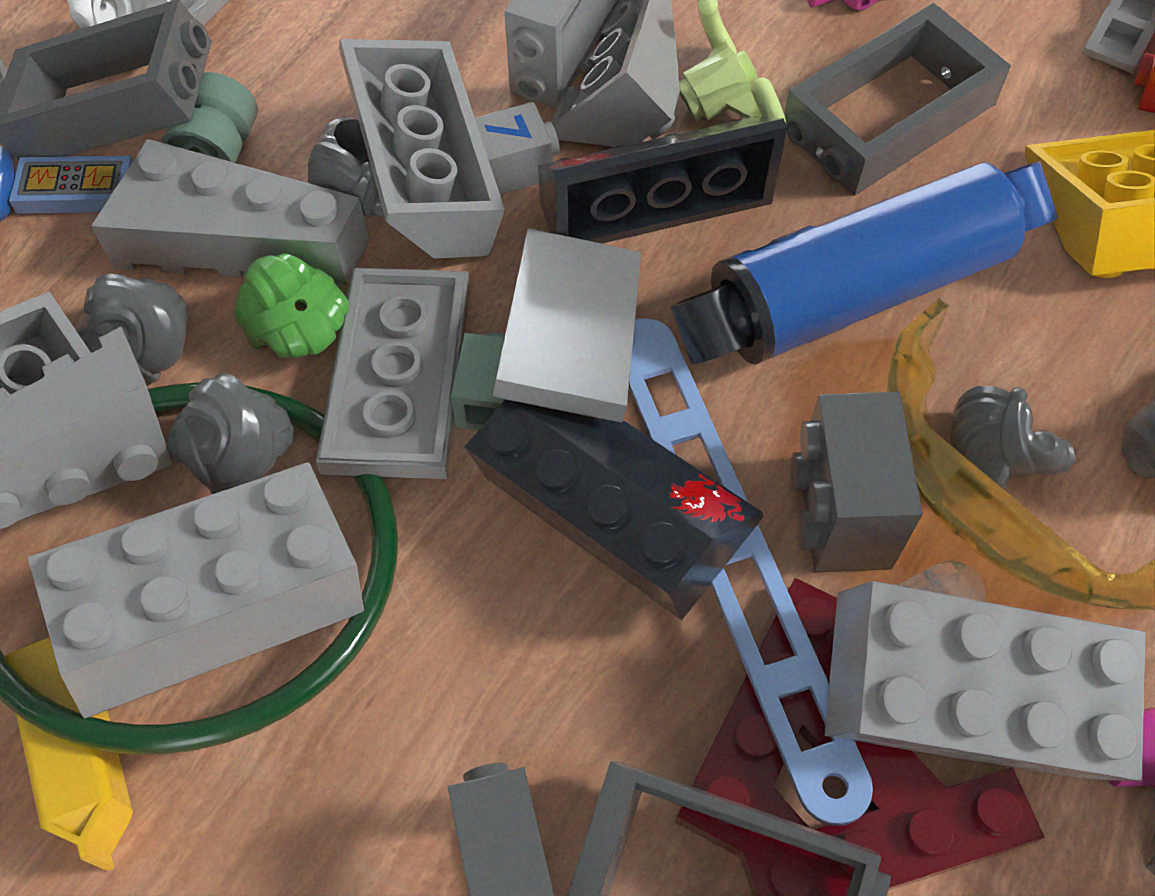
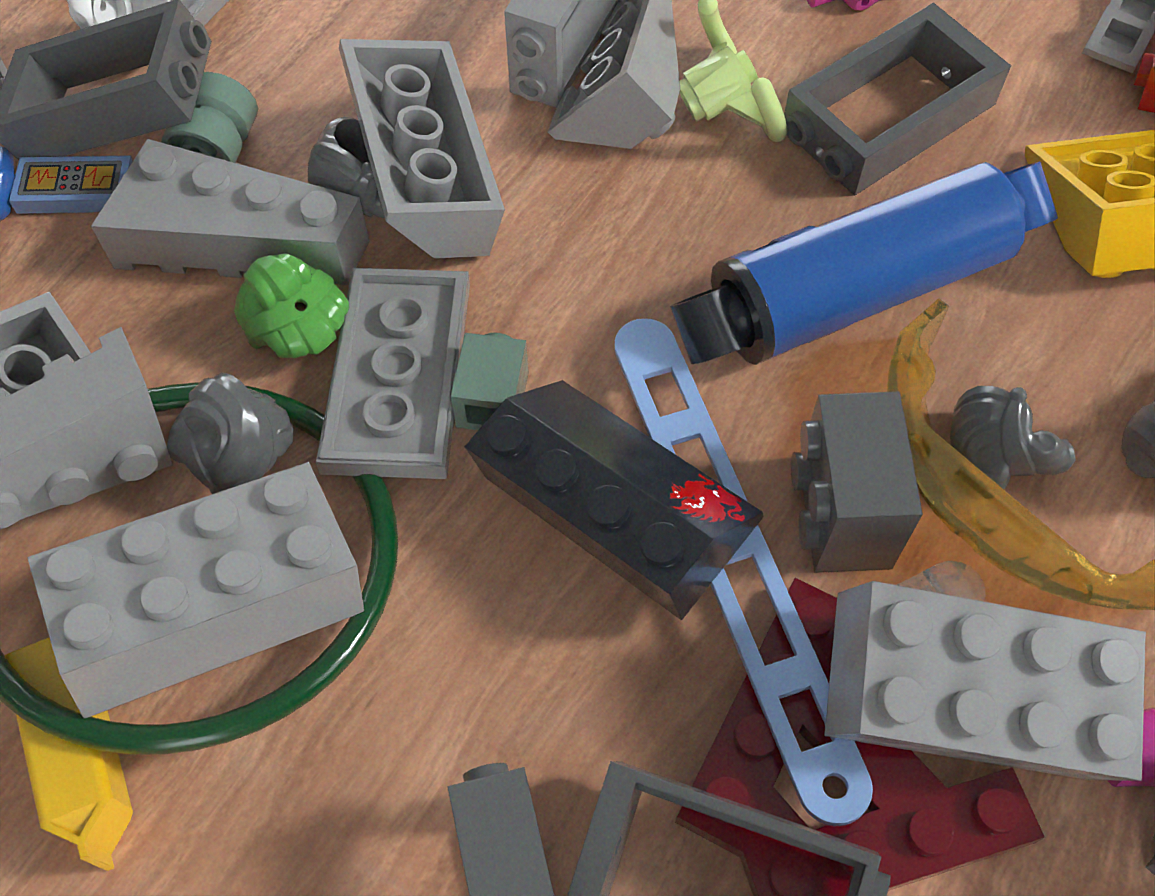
dark grey hair [76,274,188,383] -> none
light grey brick [475,102,560,195] -> none
light grey tile [493,228,641,422] -> none
black slope [538,116,788,244] -> none

